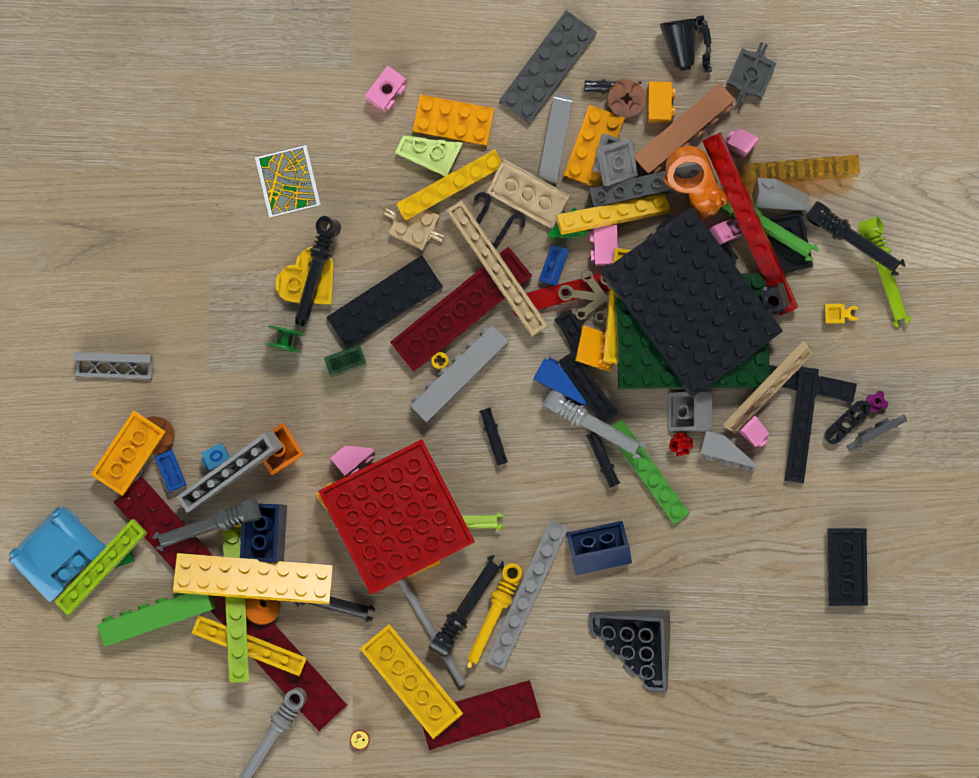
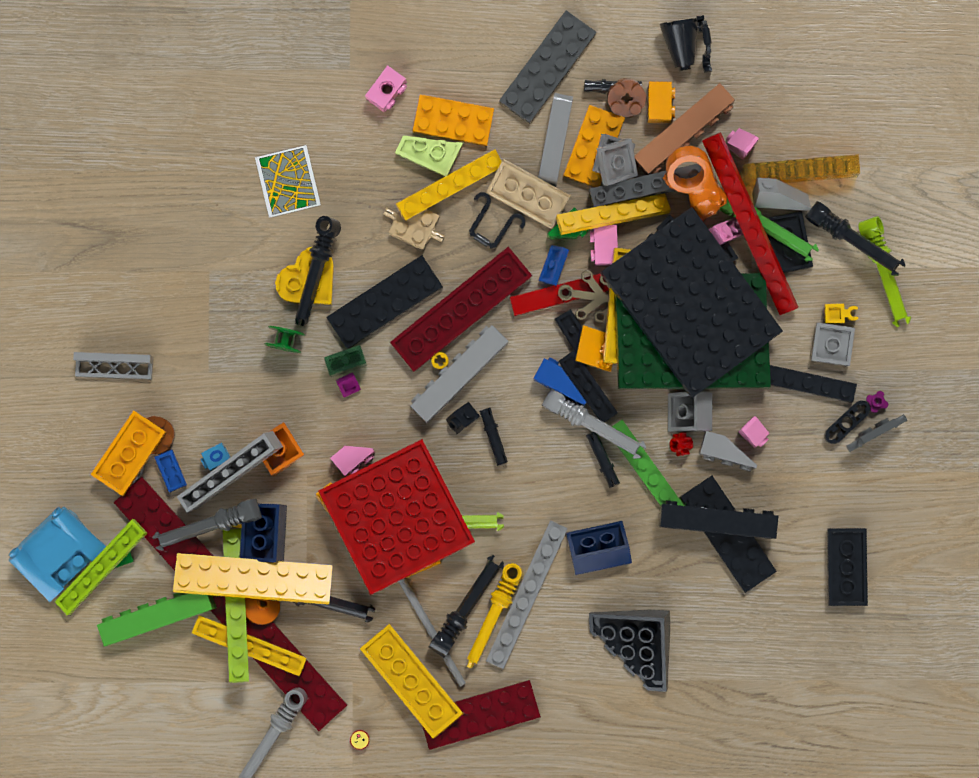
tan tile [446,200,548,337] -> none
tan tile [723,341,815,434] -> none
dark grey plate [727,42,777,104] -> none
black brick [760,282,790,314] -> none
black tile [784,367,819,483] -> none
none -> magenta plate [336,372,361,397]
none -> black bracket [446,402,480,434]
none -> black brick [659,500,779,539]
none -> black plate [680,475,777,593]
none -> light grey plate [811,323,855,366]

